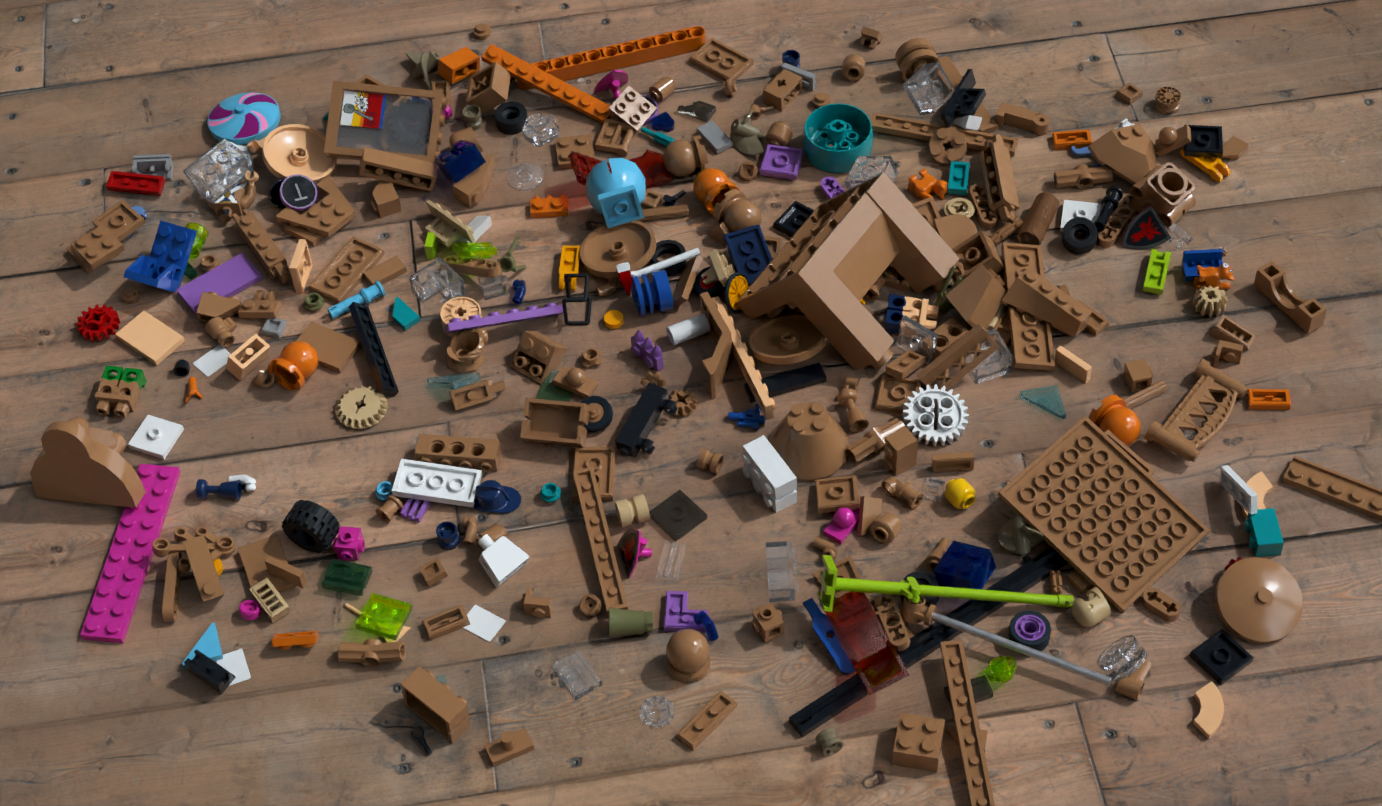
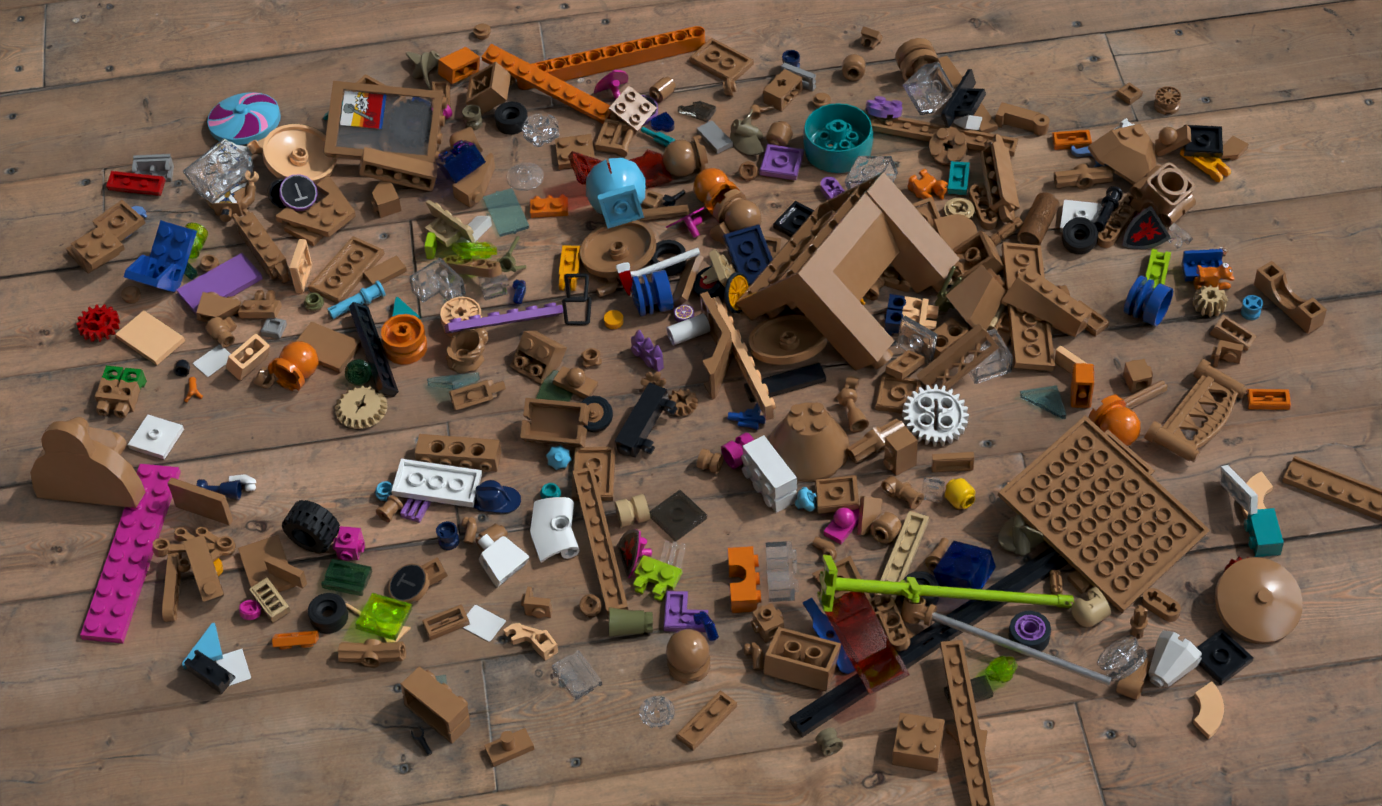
none -> medium nougat tile [168,478,233,525]
none -> black tyre [308,593,348,634]
none -> clear green cone [345,359,372,386]
none -> orange wheel [381,314,427,365]
none -> black tile [389,563,430,605]
none -> clear light blue piece [483,188,529,237]
none -> light nougat piece [503,623,558,661]
none -> white panel [530,497,580,562]
none -> medium azure piece [546,445,571,470]
none -> lime plate [633,555,683,602]
none -> dark pink shield [666,207,705,238]
none -> tile [674,304,694,323]
none -> dark pink wheel [721,432,754,469]
none -> orange arch [728,546,761,613]
none -> medium nougat arm [744,642,764,670]
none -> medium nougat slope [764,627,841,691]
none -> medium azure piece [795,487,817,512]
none -> medium lavender plate [865,96,902,118]
none -> tan plate [875,511,929,603]
none -> orange brick [1070,363,1095,408]
none -> blue wheel [1124,275,1174,326]
none -> medium nougat axle [1130,605,1148,639]
none -> white cone [1149,630,1202,688]
none -> dark azure wheel [1241,295,1263,320]

